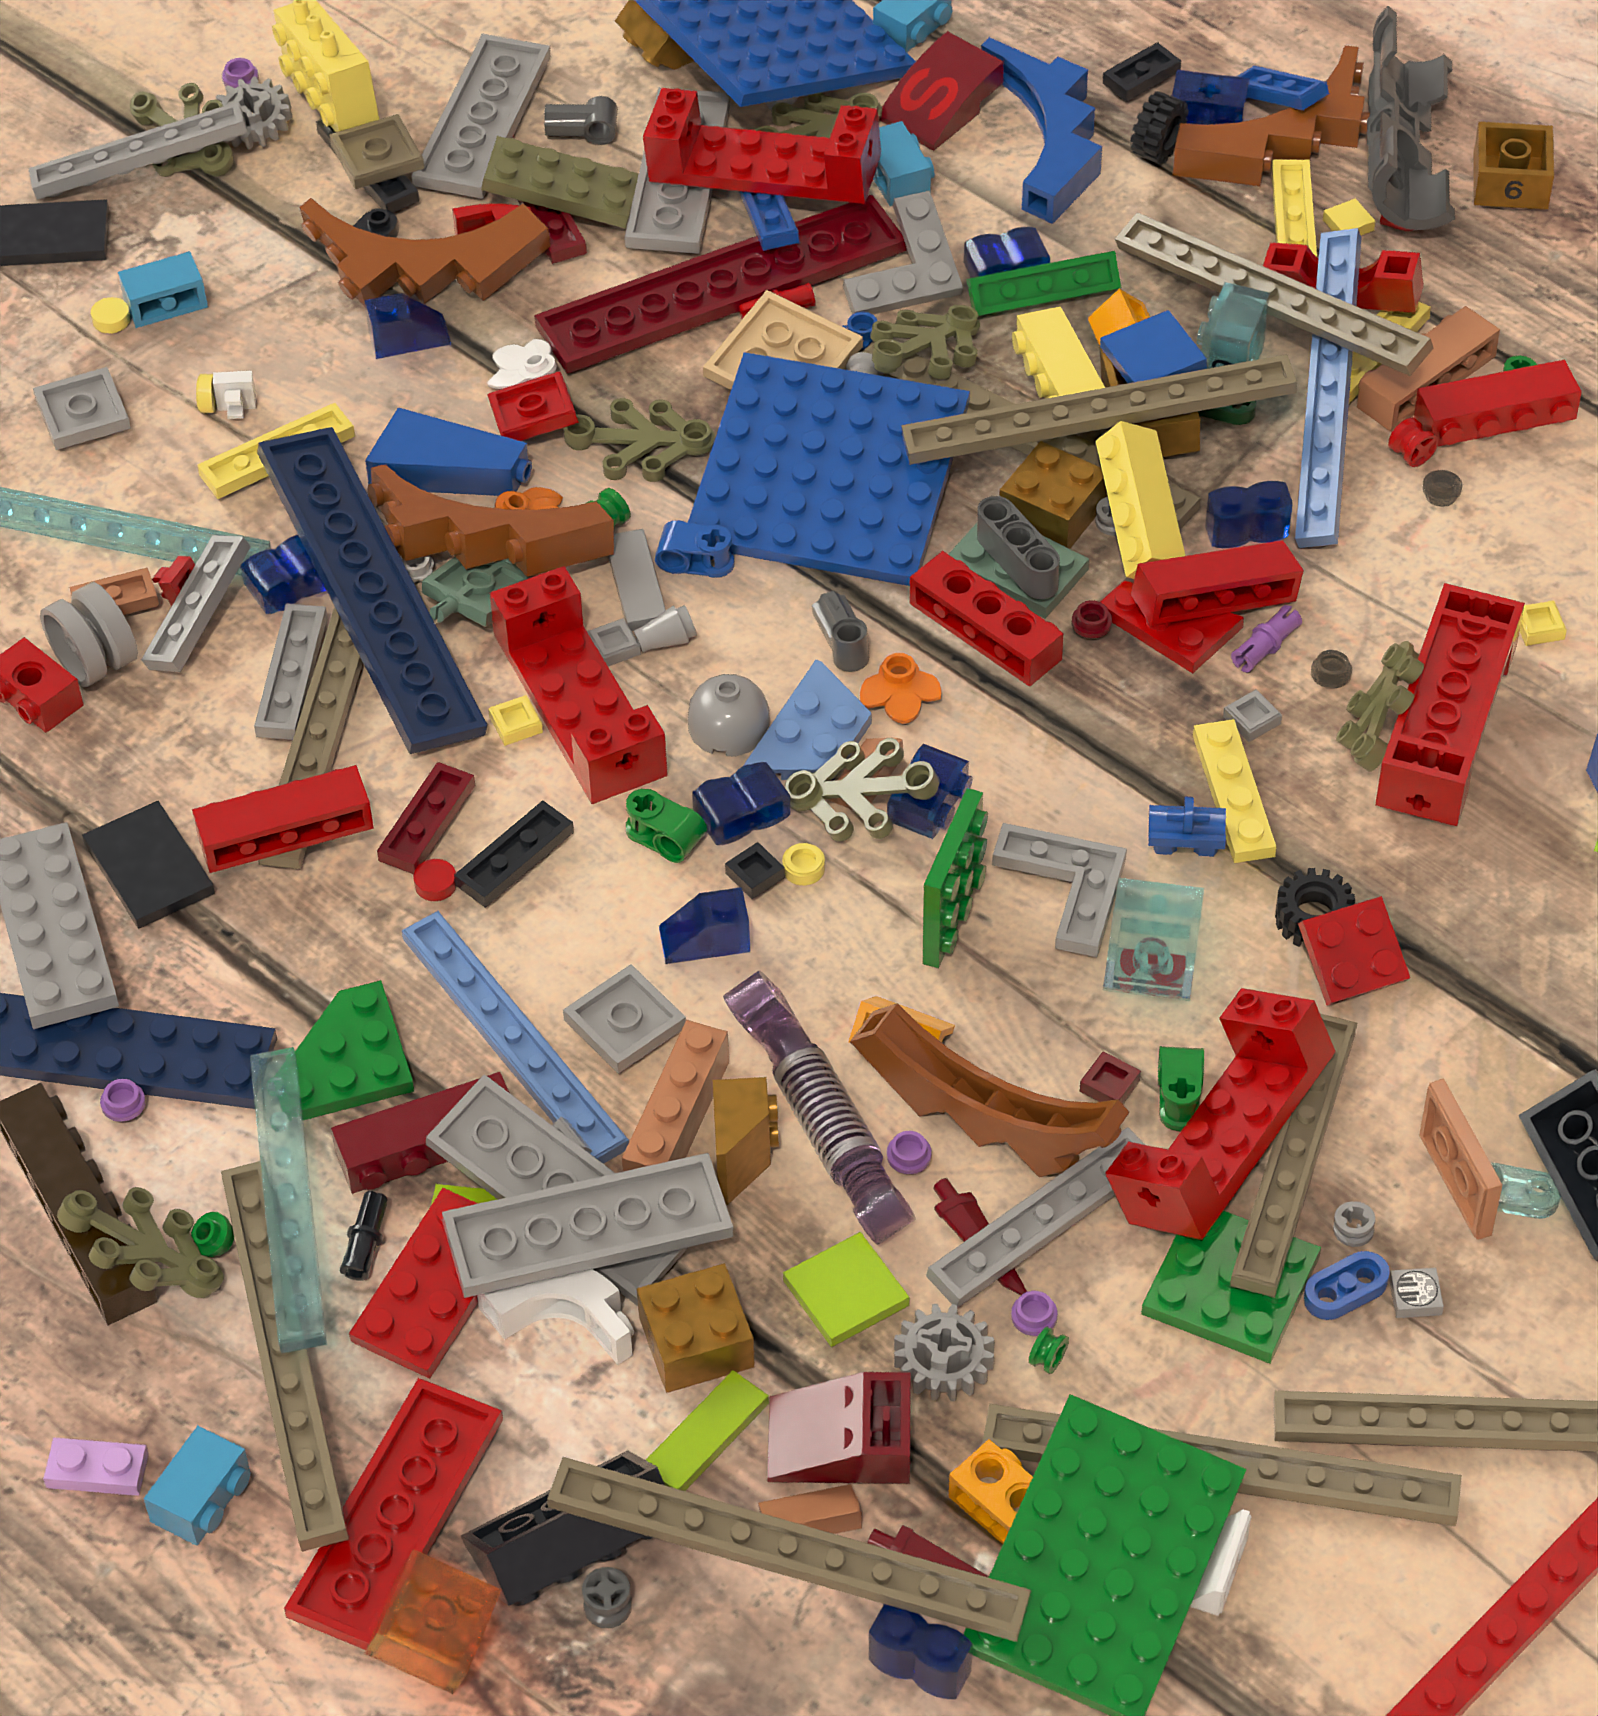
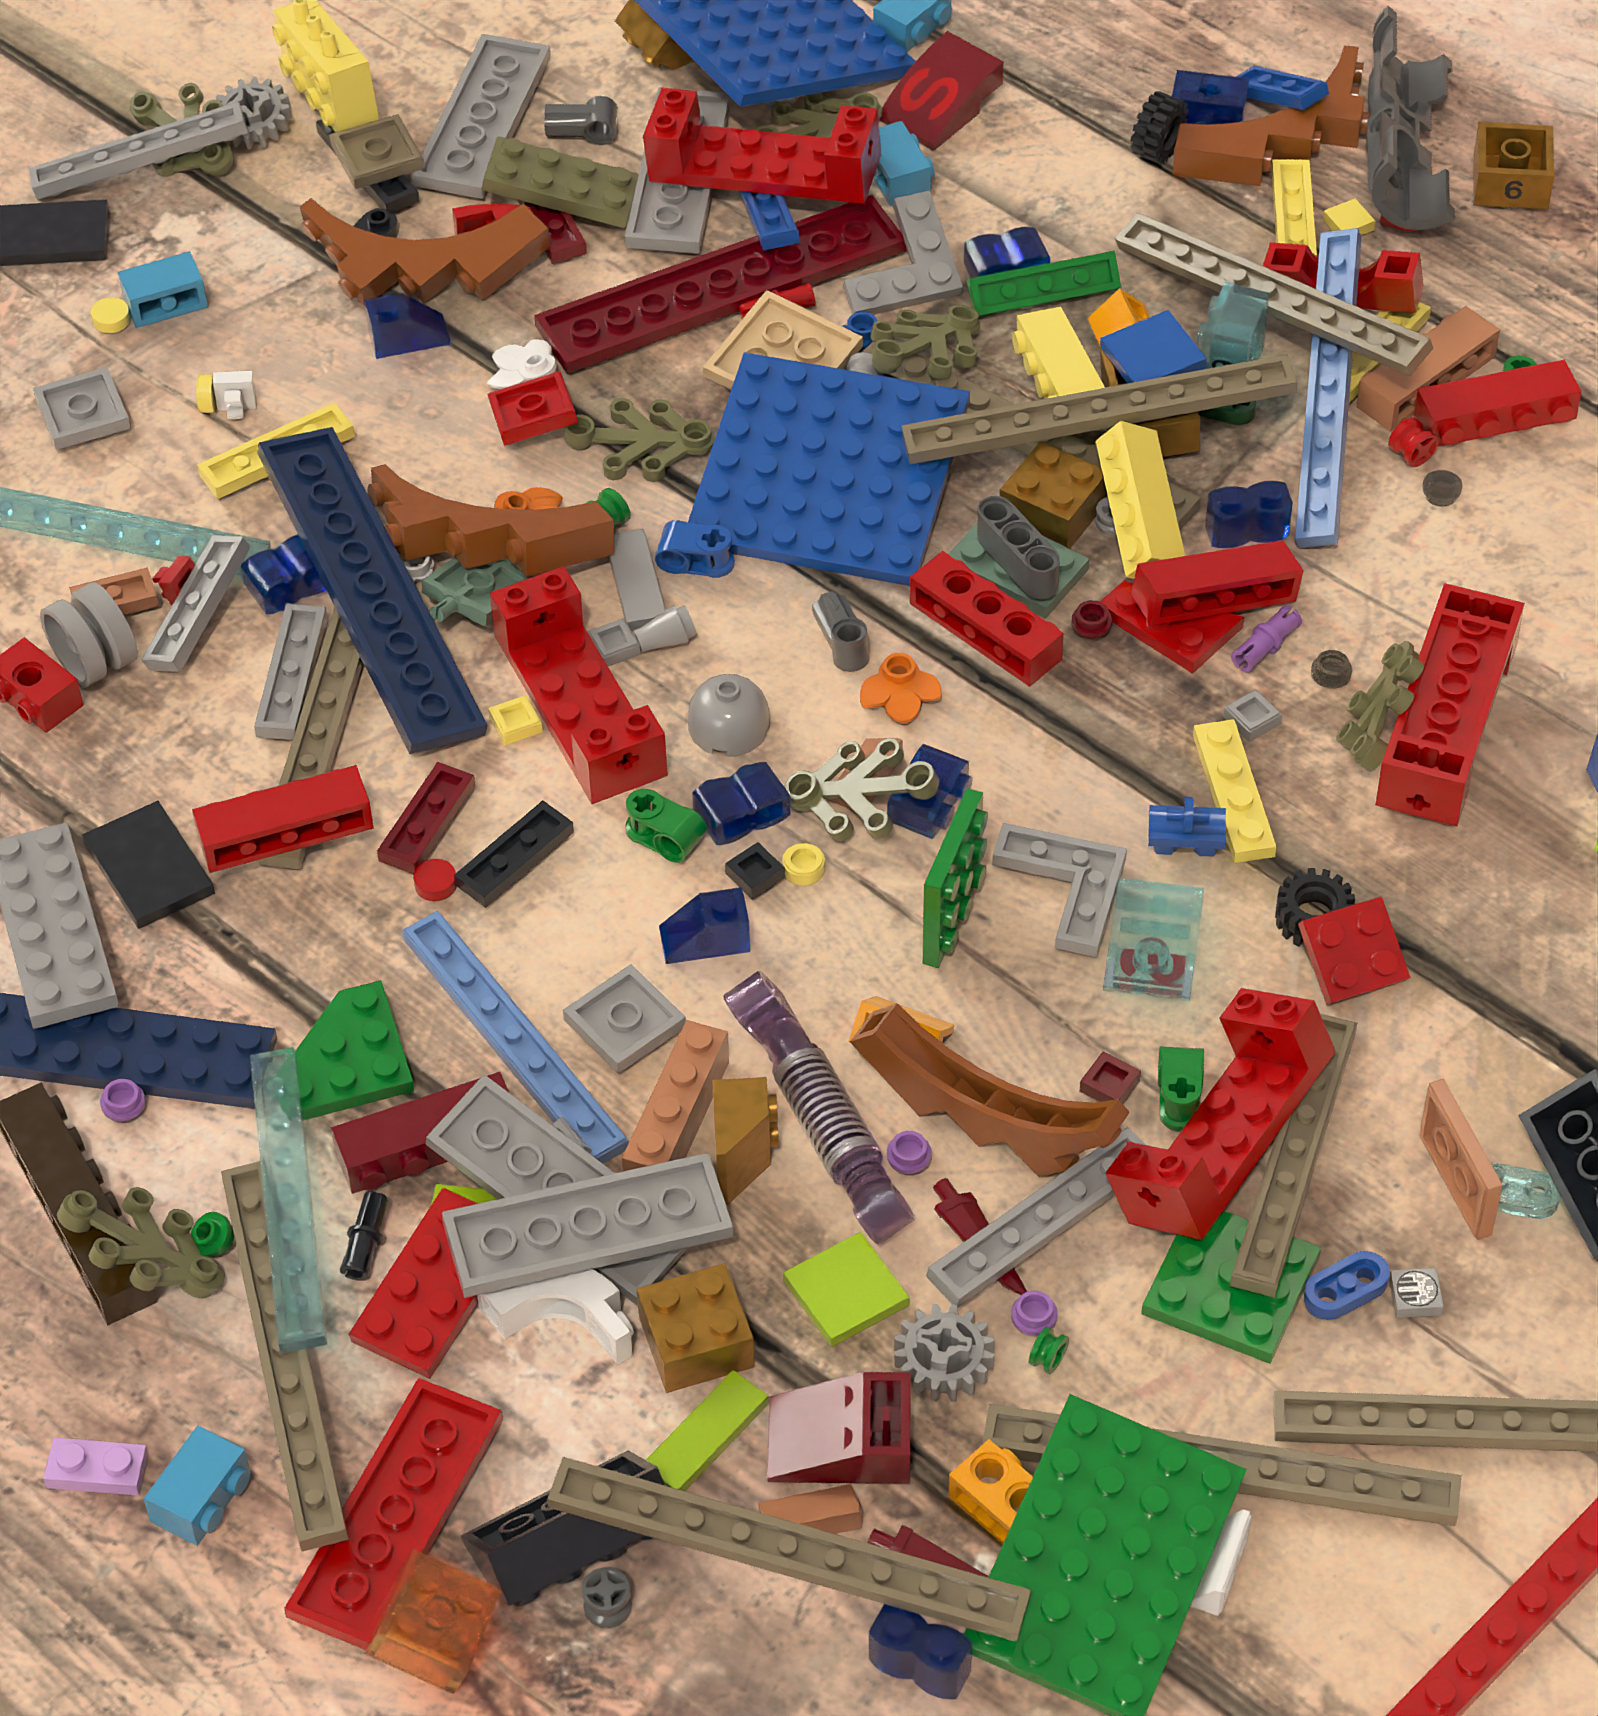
medium lavender plate [222,58,258,89] -> none
blue slope [365,407,532,496] -> none
medium blue wing [742,659,872,780] -> none
blue arch [981,37,1102,224] -> none
black plate [1103,42,1181,102] -> none
light grey bush [1333,1201,1376,1247] -> none
light yellow tile [1520,600,1567,646] -> none

